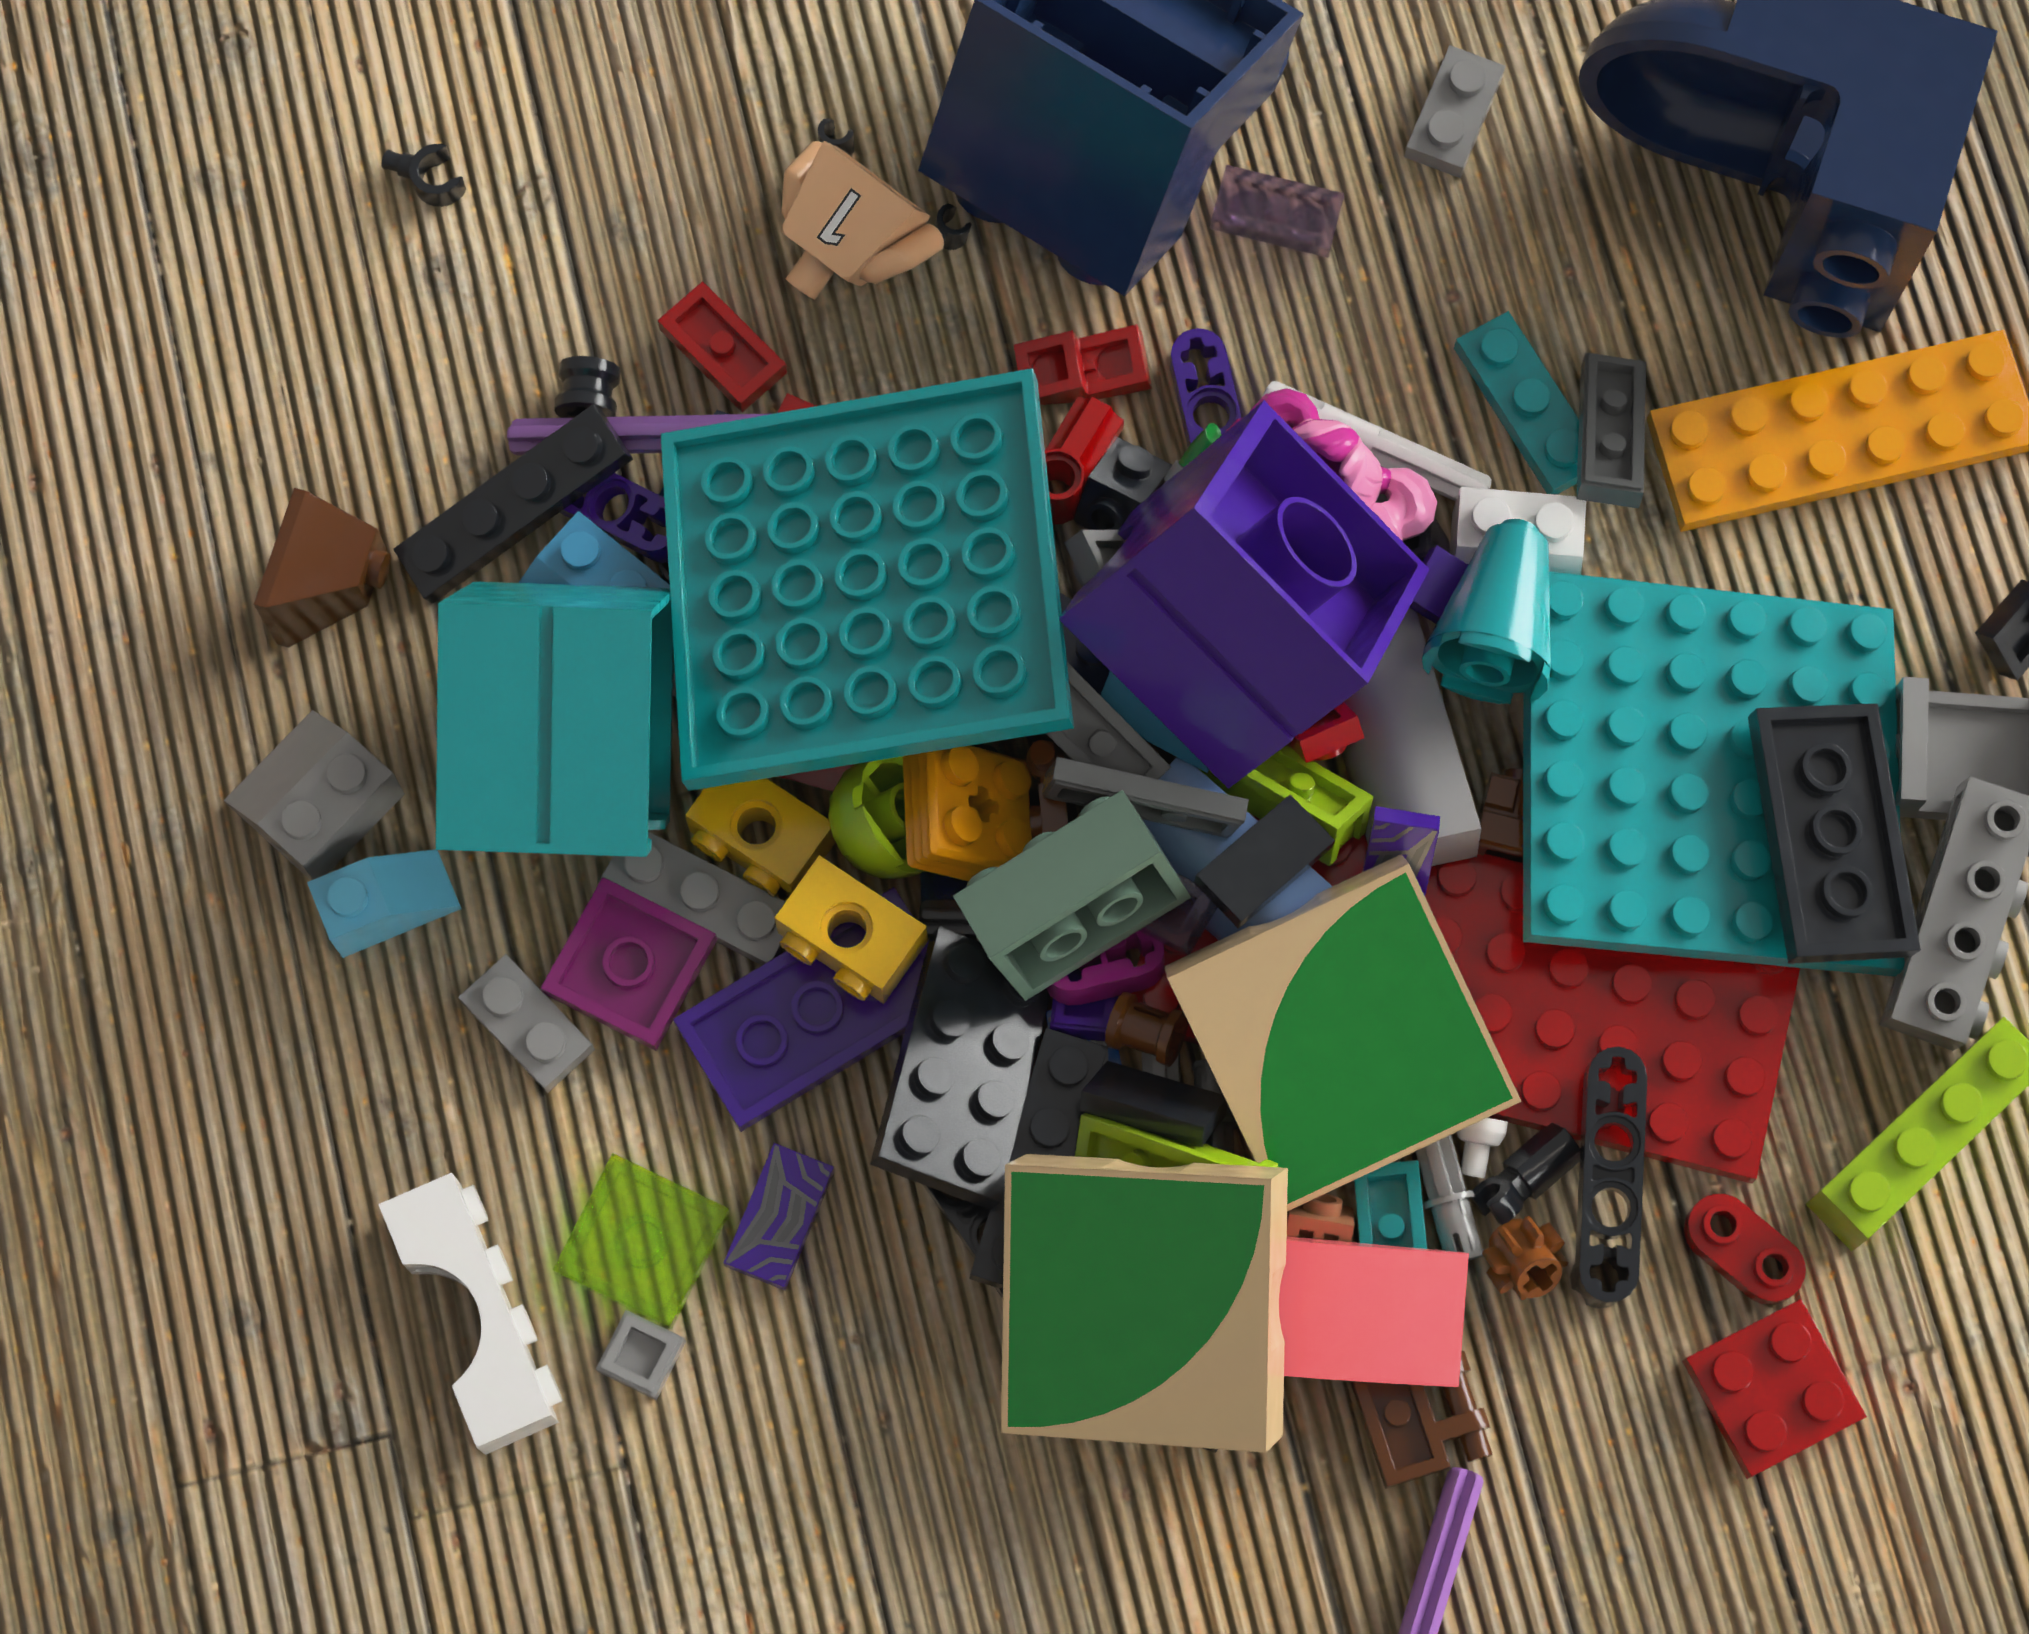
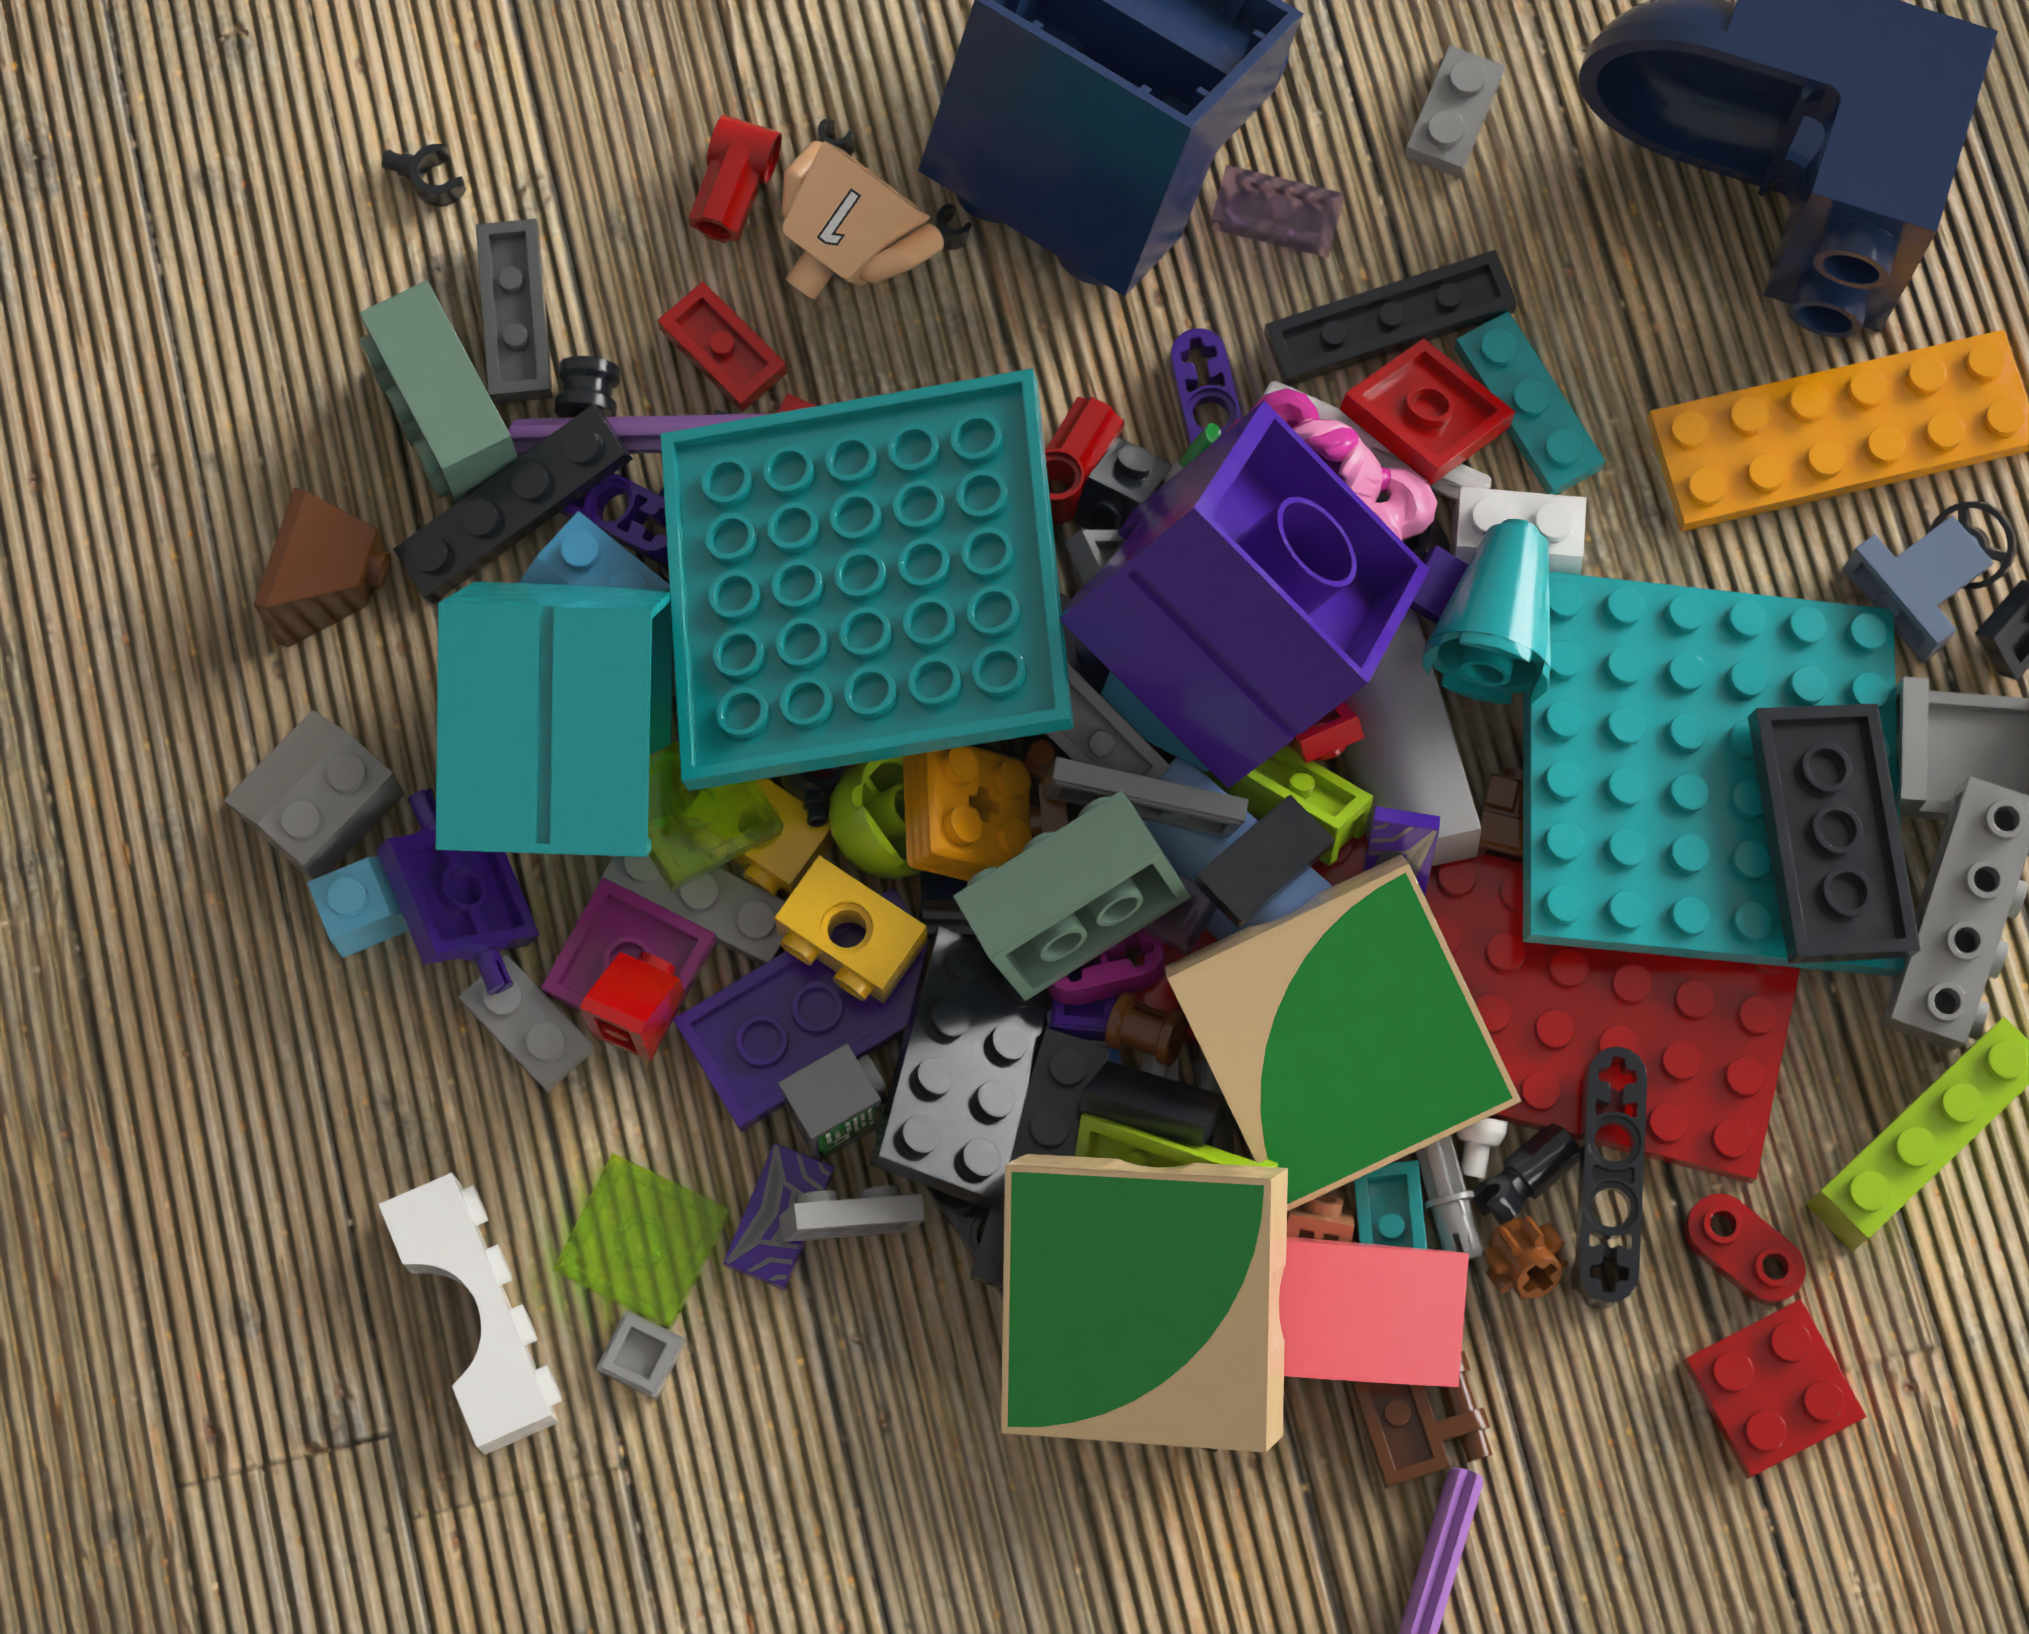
red slope [1013,324,1152,405] -> none
dark grey tile [1577,352,1646,509] -> none
none -> sand green brick [358,280,518,504]
none -> dark purple plate [376,788,540,995]
none -> dark grey plate [475,218,553,404]
none -> red slope [579,952,685,1061]
none -> clear neon green tile [648,741,784,891]
none -> red piece [688,115,782,243]
none -> dark grey brick [778,1043,887,1161]
none -> light grey plate [779,1186,925,1242]
none -> black piece [780,766,845,828]
none -> black plate [1264,250,1517,386]
none -> red plate [1339,338,1516,485]
none -> sand blue piece [1842,501,2017,663]

